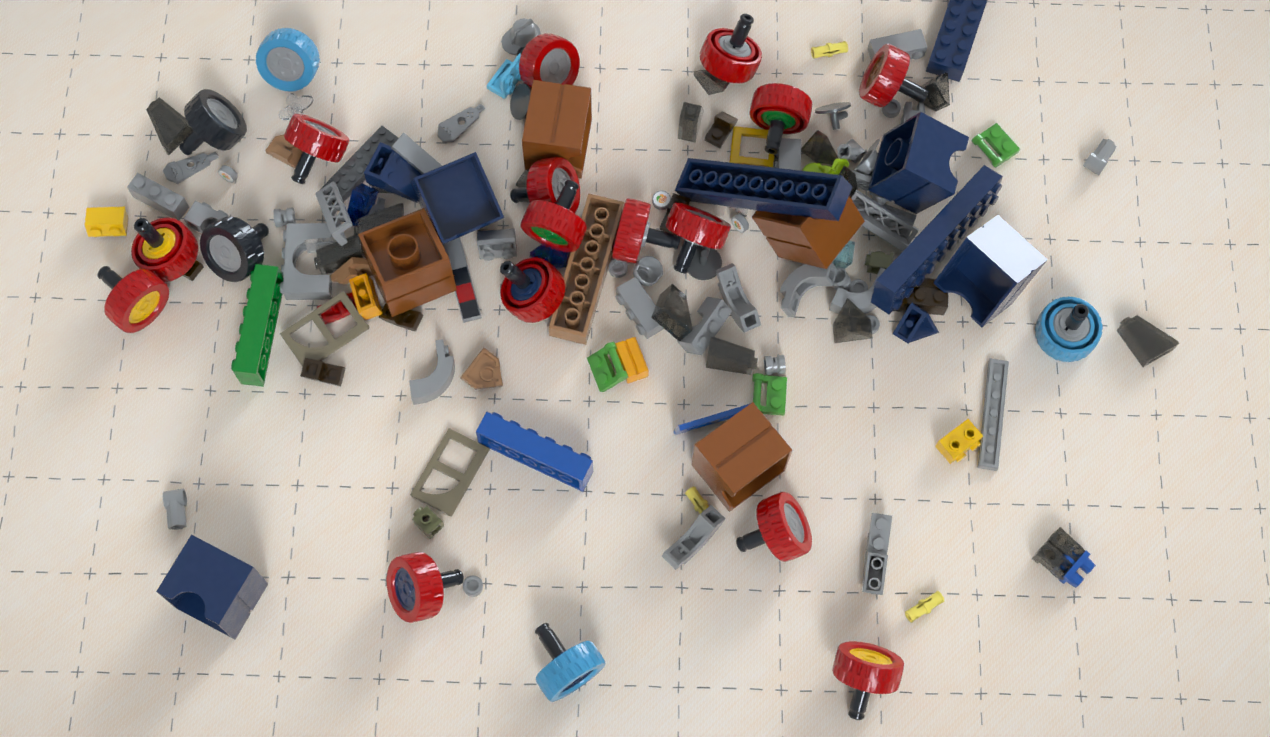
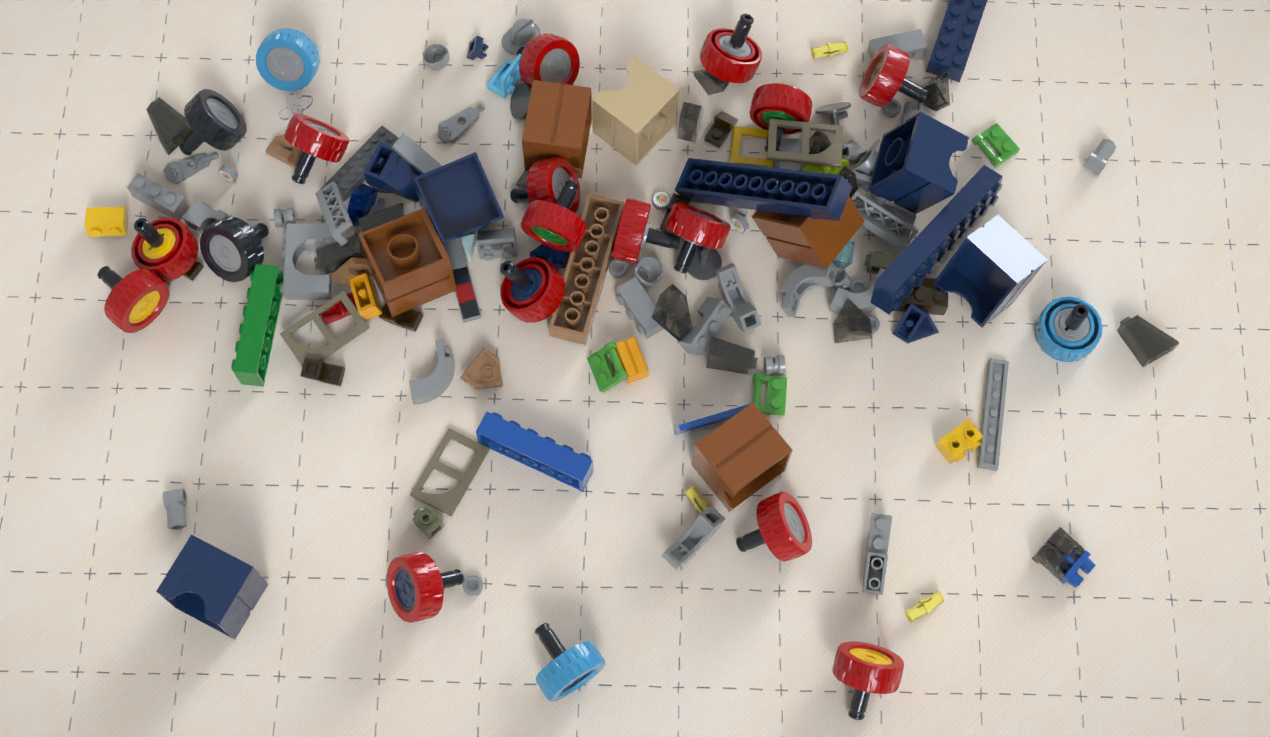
none -> light grey hair [422,43,450,70]
none -> light aqua slope [461,234,476,261]
none -> dark blue tile [466,36,489,60]
none -> tan piece [592,56,680,166]
none -> dark tan window [766,119,843,168]

